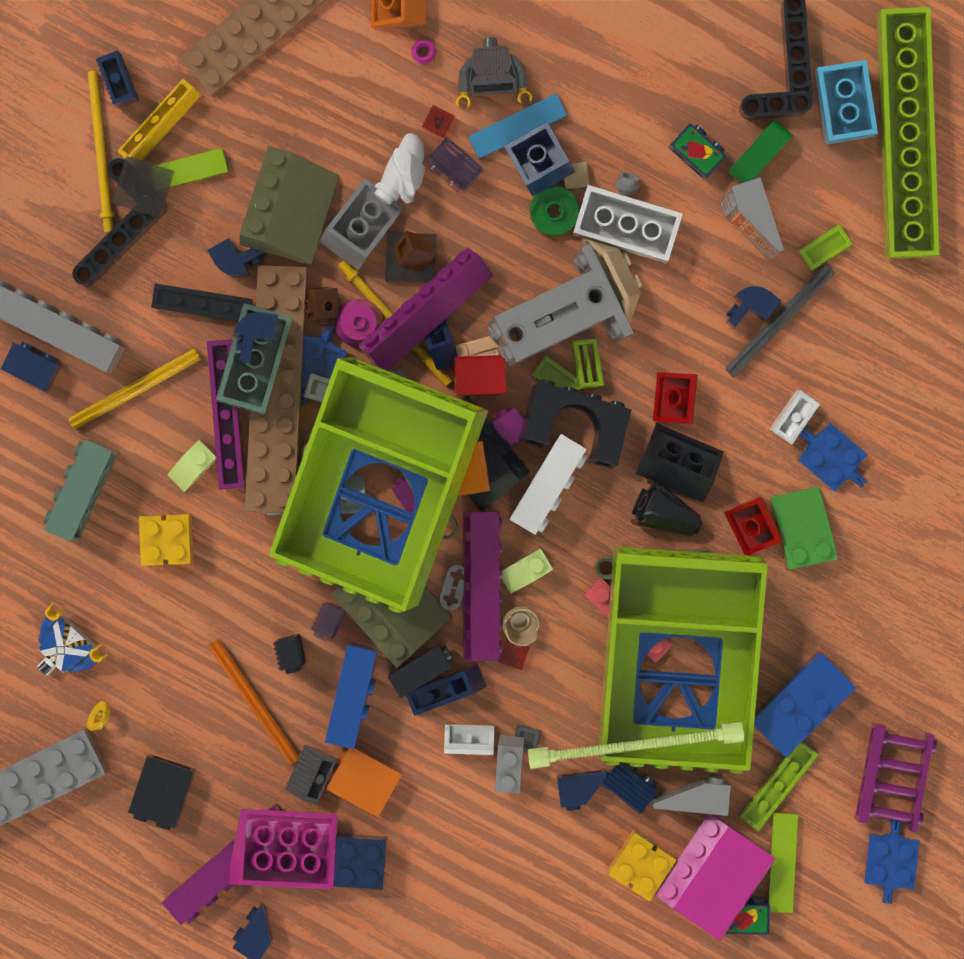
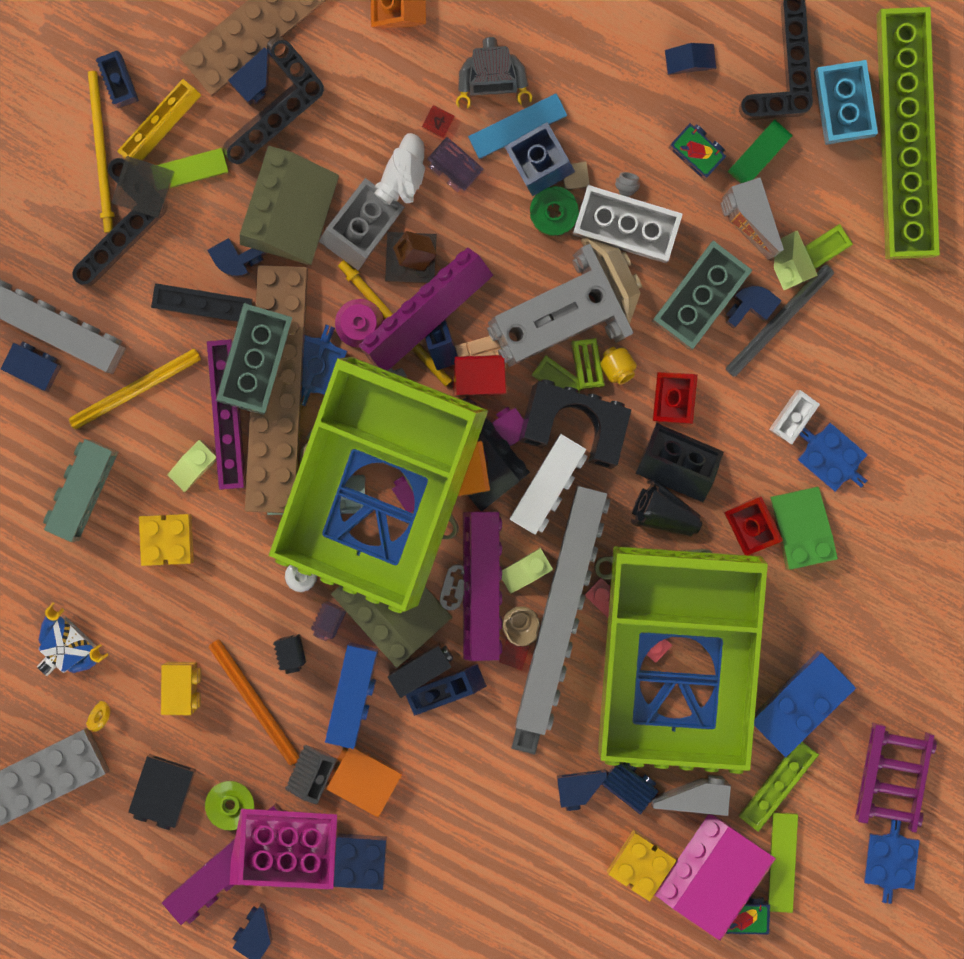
dark blue brick [233,312,278,363] -> none
light grey tile [303,373,330,402] -> none
reddish brown brick [304,286,341,323] -> none
dark pink plate [411,39,436,65] -> none
white hinge [444,724,494,755] -> none
light grey brick [495,735,524,794] -> none
yellowish green hose [528,722,744,769] -> none
none -> yellow piece [161,662,201,715]
none -> lime dish [205,781,254,830]
none -> black beam [223,37,324,164]
none -> dark blue slope [228,47,270,105]
none -> white head [285,565,317,592]
none -> light grey brick [515,486,610,735]
none -> yellow head [600,347,637,384]
none -> sand green brick [652,241,752,351]
none -> dark blue slope [665,43,717,75]
none -> yellowish green slope [774,230,818,290]

